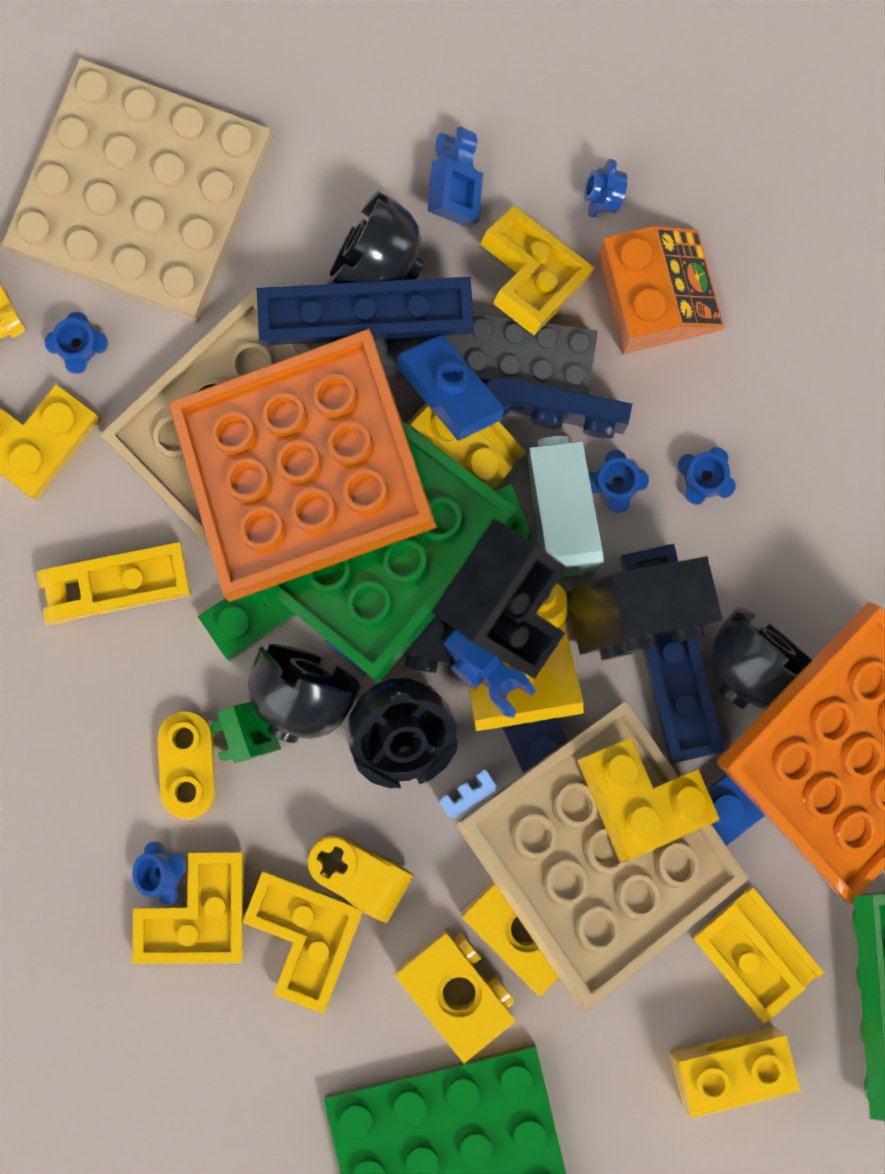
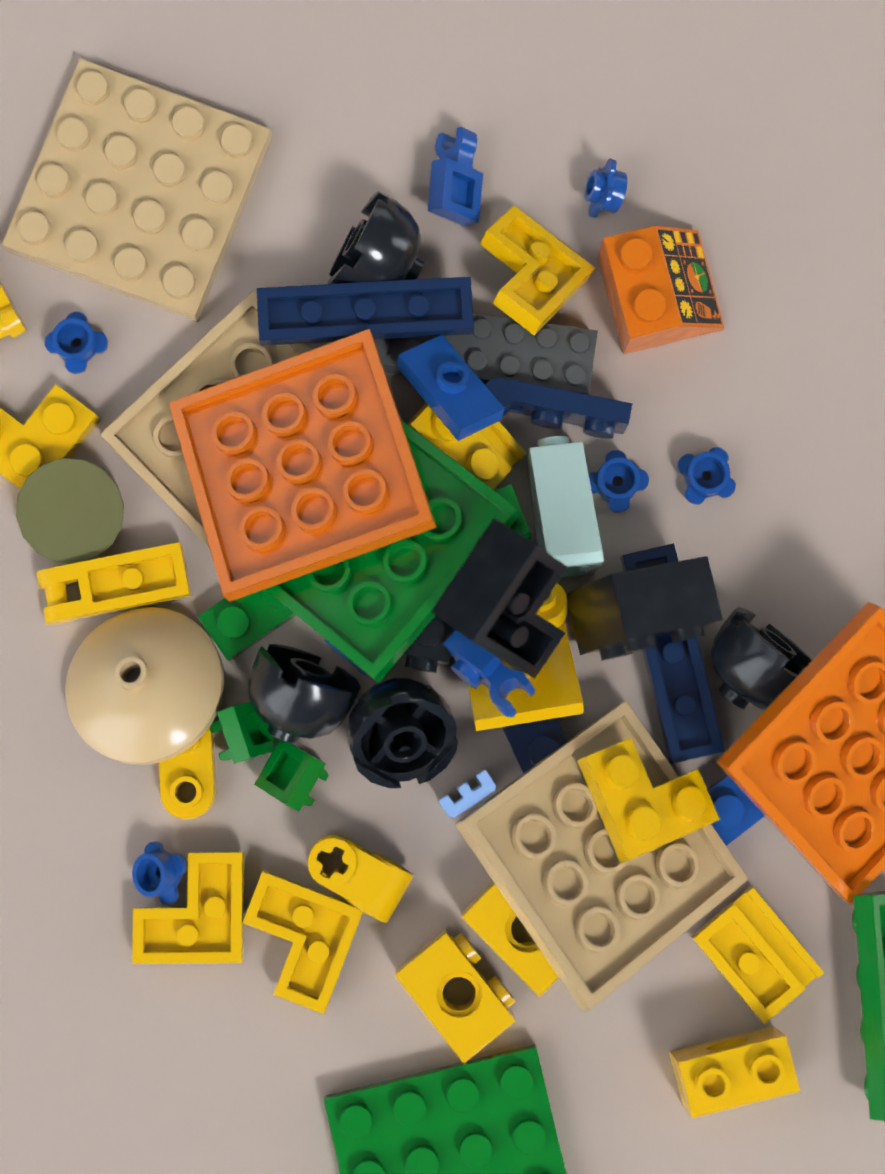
none -> olive tile [16,458,124,563]
none -> tan dish [65,607,224,765]
none -> green tile [254,739,329,811]

